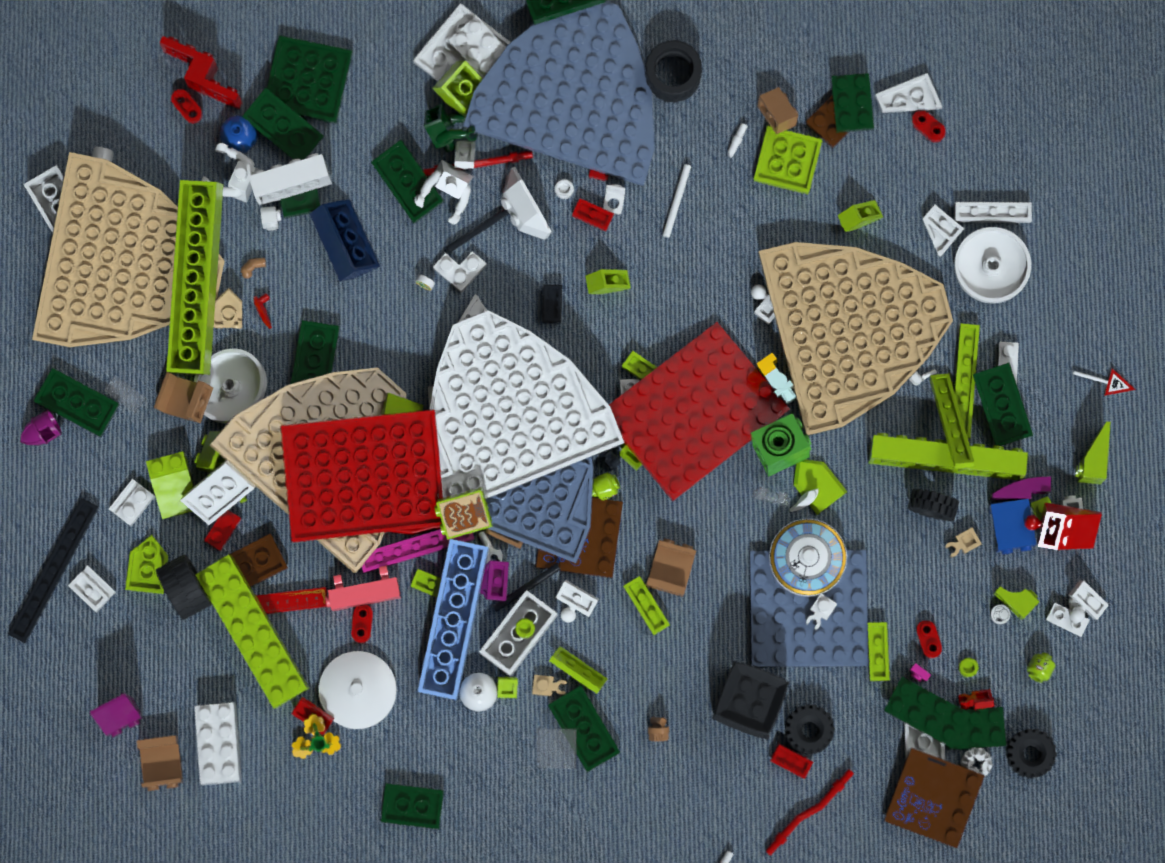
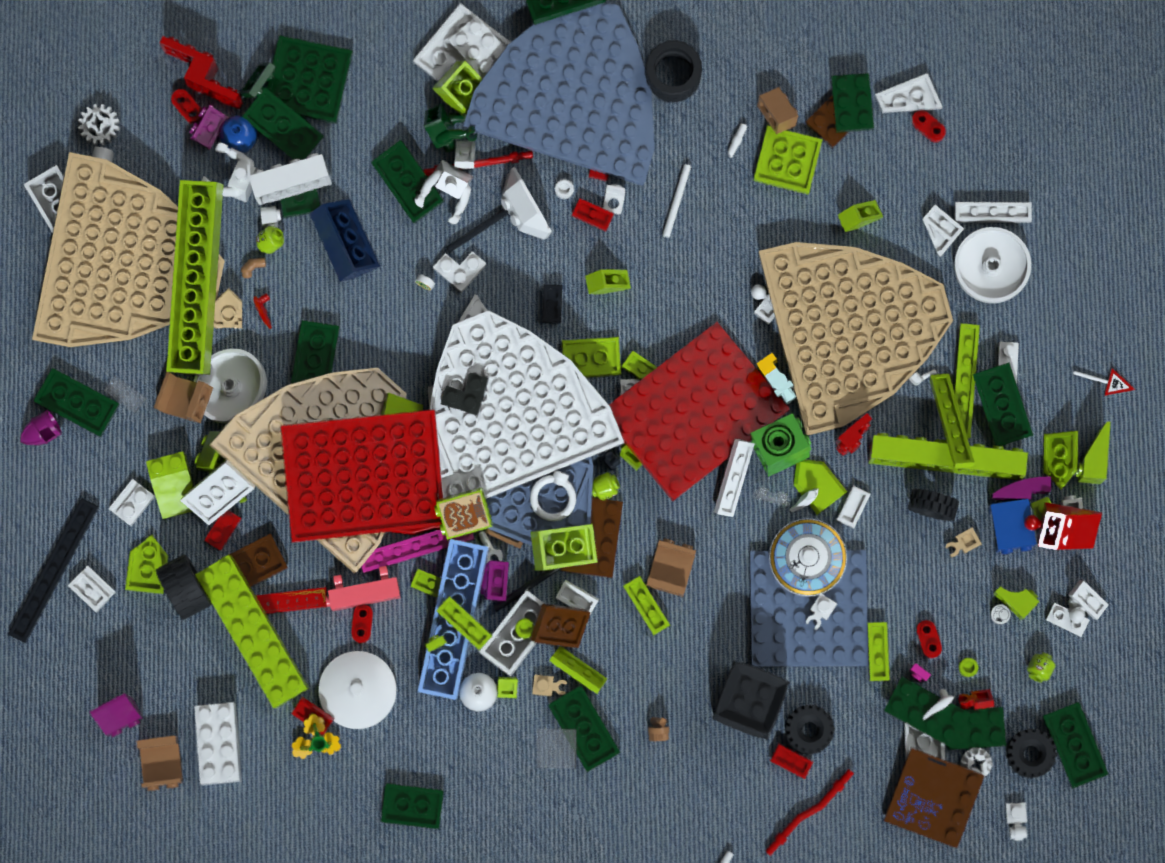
none -> white gear [78,104,120,146]
none -> magenta bracket [189,104,228,150]
none -> dark green plate [239,62,276,98]
none -> lime head [256,226,284,254]
none -> lime plate [426,634,447,652]
none -> lime plate [436,596,493,650]
none -> pearl dark grey plate [440,373,489,415]
none -> white piece [530,470,576,521]
none -> lime slope [530,524,597,570]
none -> reddish brown plate [530,603,591,648]
none -> lime tile [562,337,621,378]
none -> white plate [714,439,754,517]
none -> red plate [835,413,872,456]
none -> white tile [836,485,870,529]
none -> white bar [923,689,954,720]
none -> white plate [1005,803,1027,841]
none -> dark green plate [1042,702,1109,789]
none -> lime tile [1044,431,1078,490]

